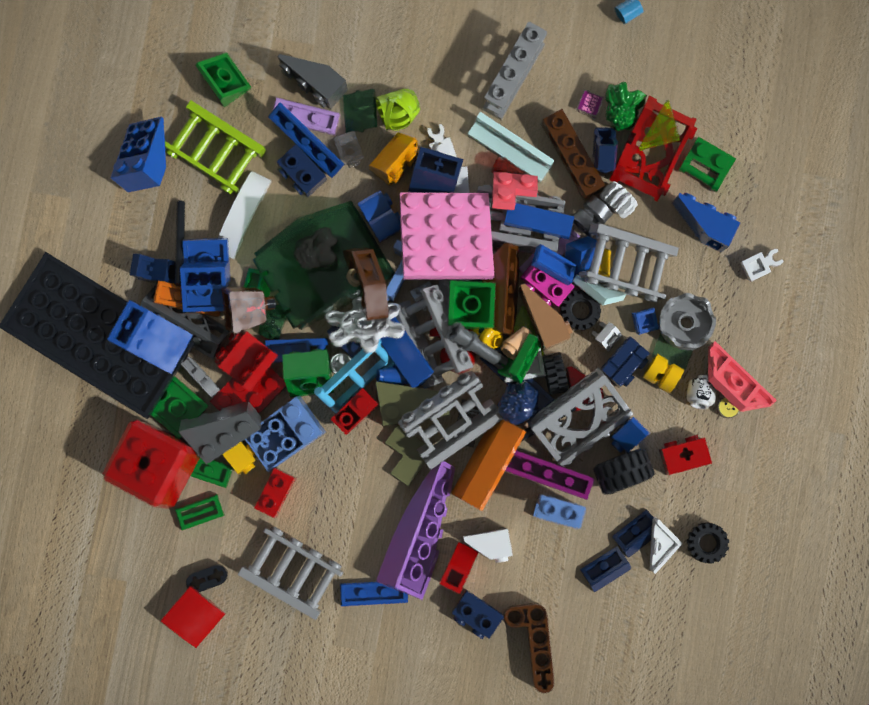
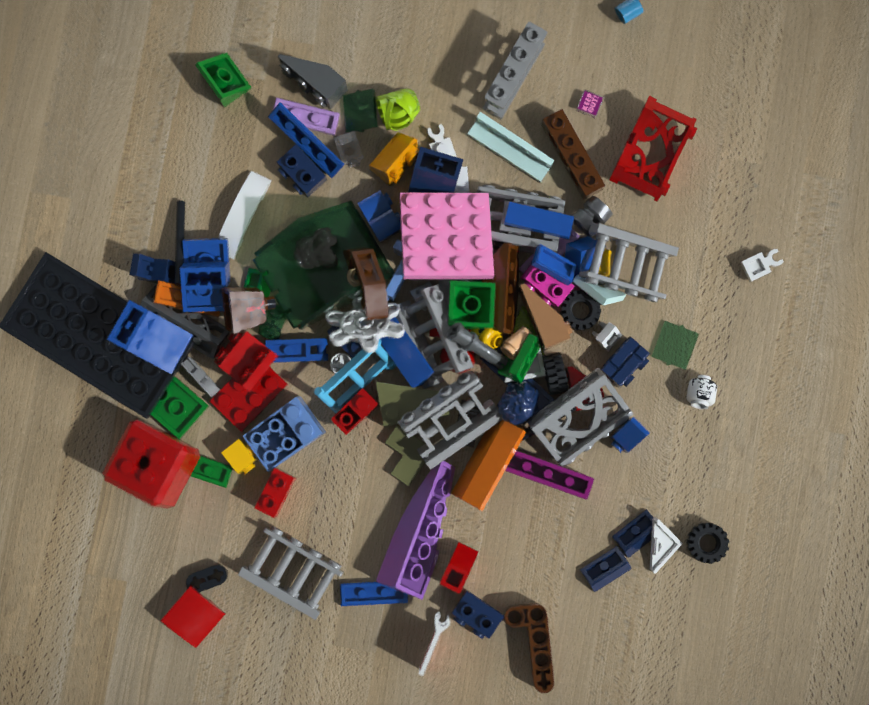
blue slope [110,116,166,192] -> none
lime fence [165,100,267,195] -> none
green tile [175,495,225,531] -> none
dark grey wedge [179,401,262,465] -> none
green slope [282,349,334,398] -> none
blue cone [376,366,409,386] -> none
white slope [463,528,513,563] -> none
clear red cone [491,156,525,175] -> none
coral plate [492,172,538,210] -> none
medium blue panel [533,494,586,529] -> none
dark blue brick [592,127,618,173] -> none
black tyre [593,448,655,495] -> none
white gear [600,181,638,218] -> none
green hair [605,82,647,131] -> none
blue tile [632,308,659,335] -> none
clear neon green tile [639,100,680,151] -> none
yellow wheel [642,353,684,394] -> none
light grey plate [659,293,716,350] -> none
red brick [659,435,712,475] -> none
blue slope [672,193,741,252] -> none
green plate [679,136,736,192] -> none
coral wing [708,341,777,412] -> none
light yellow tile [717,397,739,418] -> none
none -> white flag [419,611,450,676]

